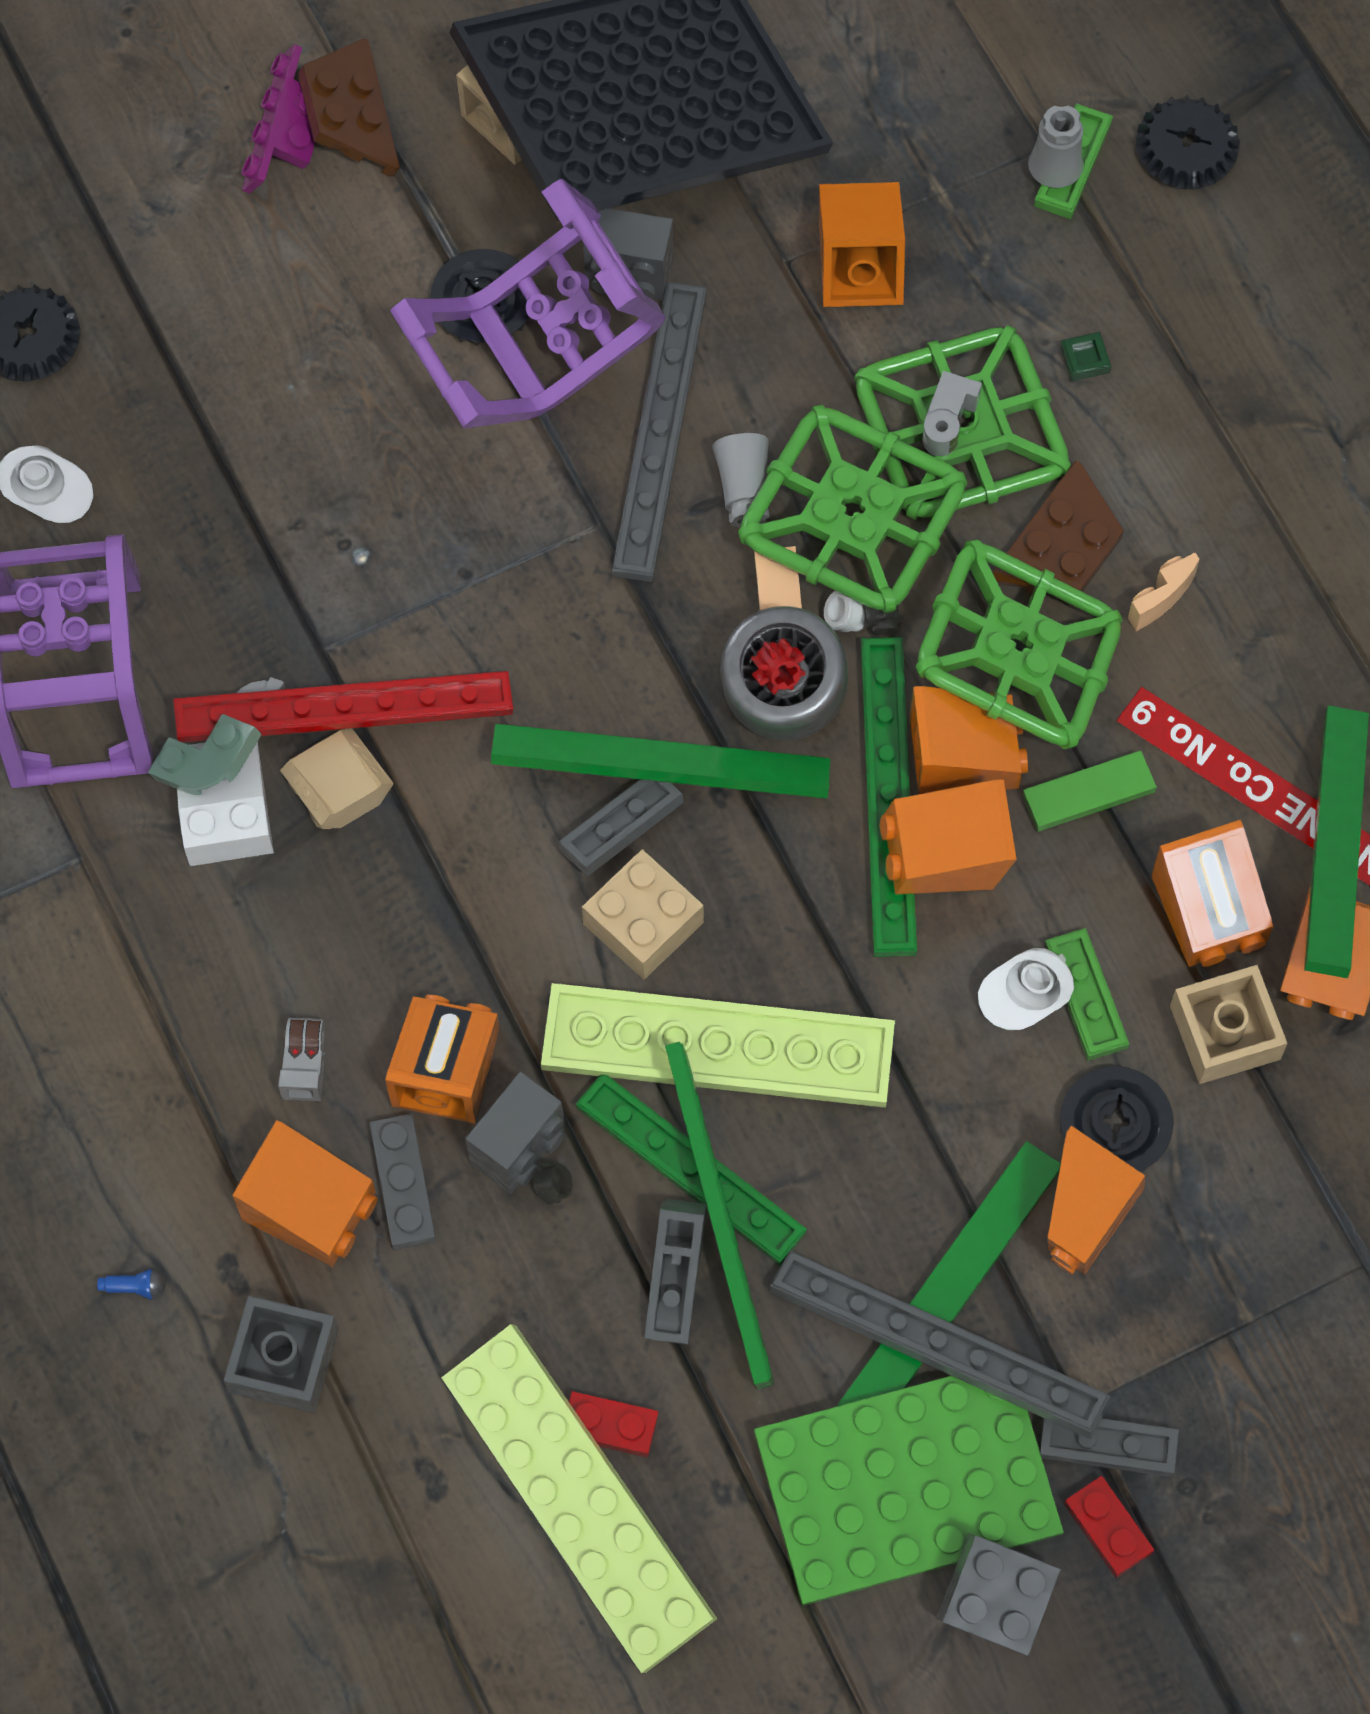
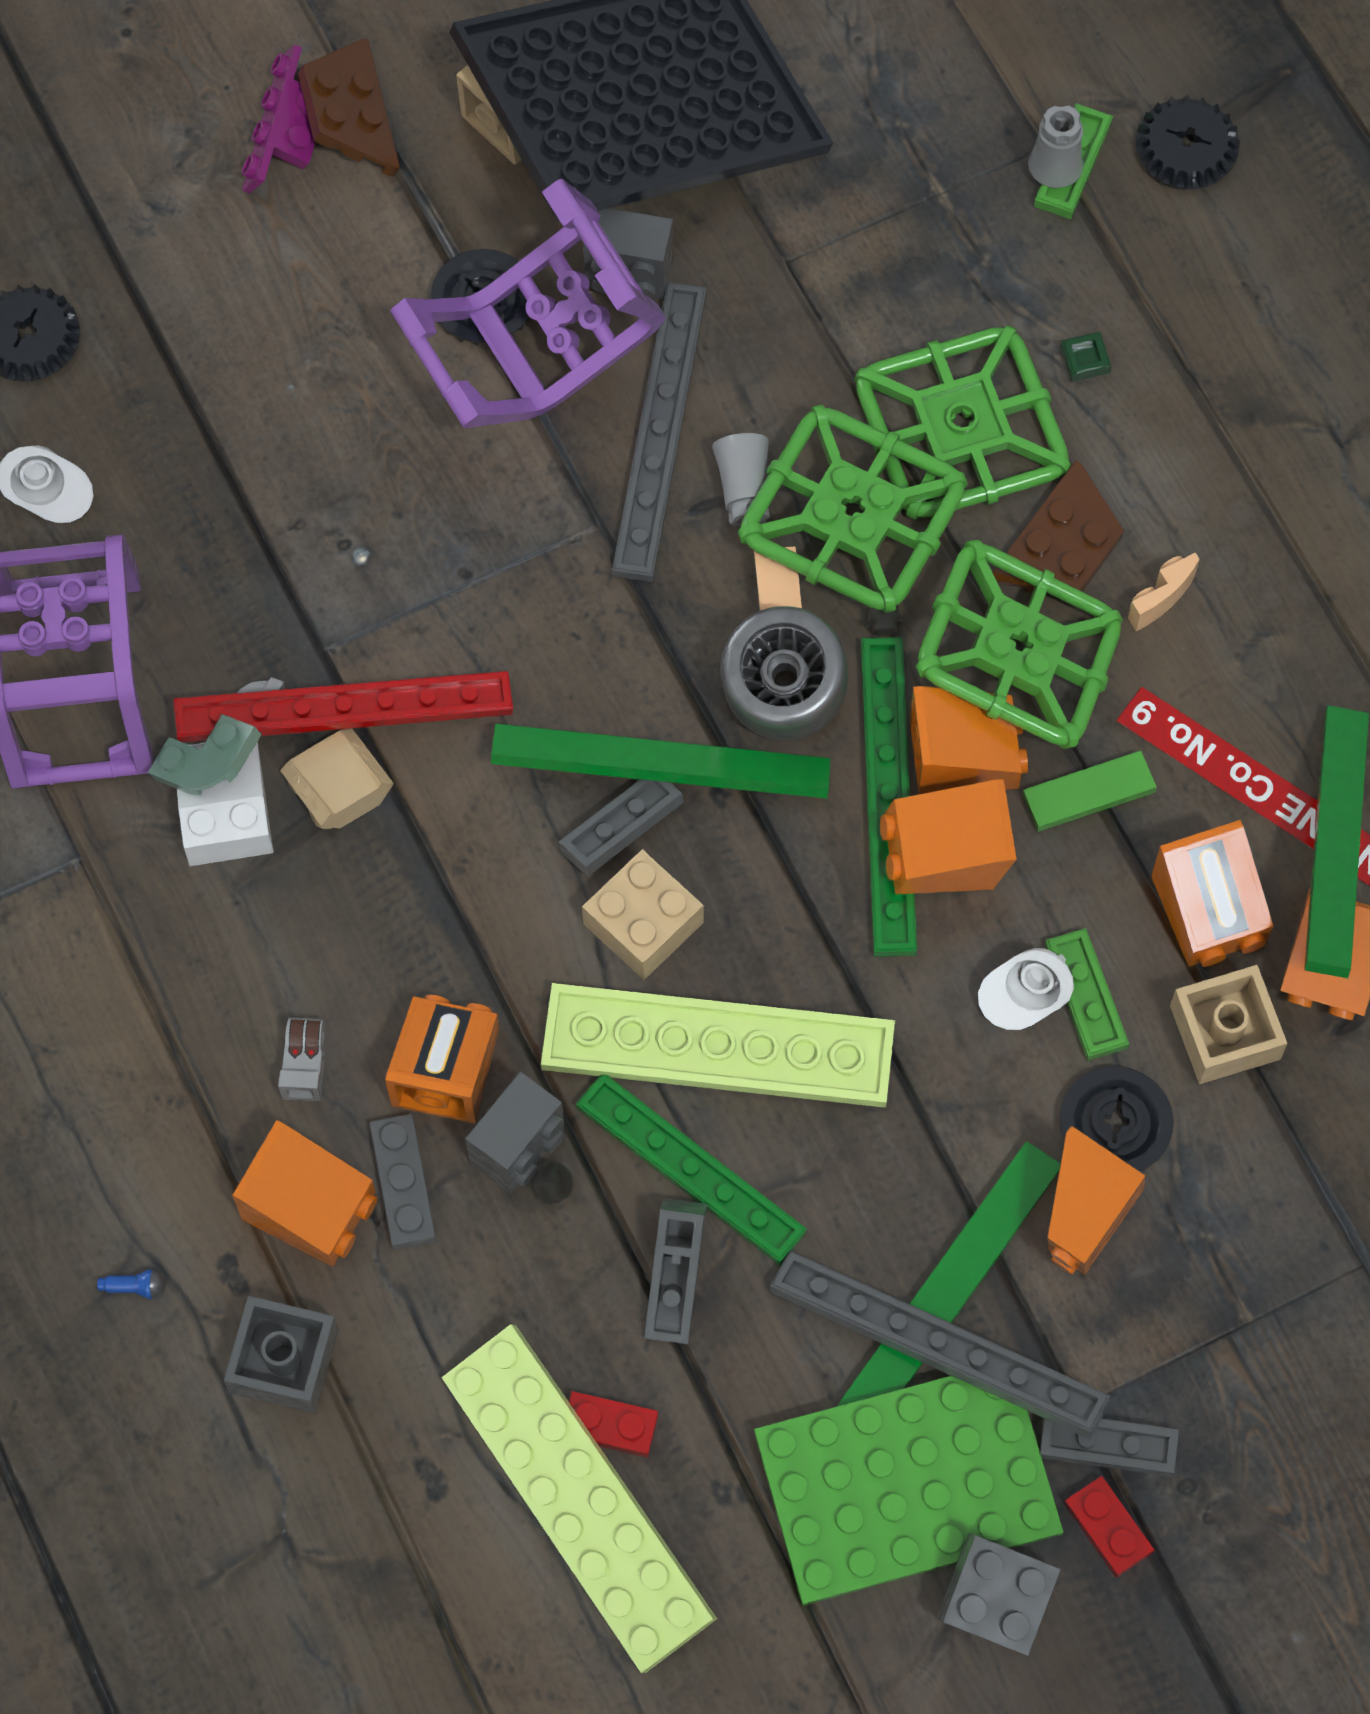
green tile [665,1041,775,1390] -> none
red gear [751,638,806,694] -> none
orange slope [819,182,905,307] -> none
white tile [824,591,865,632] -> none
light grey leg [923,371,982,456] -> none

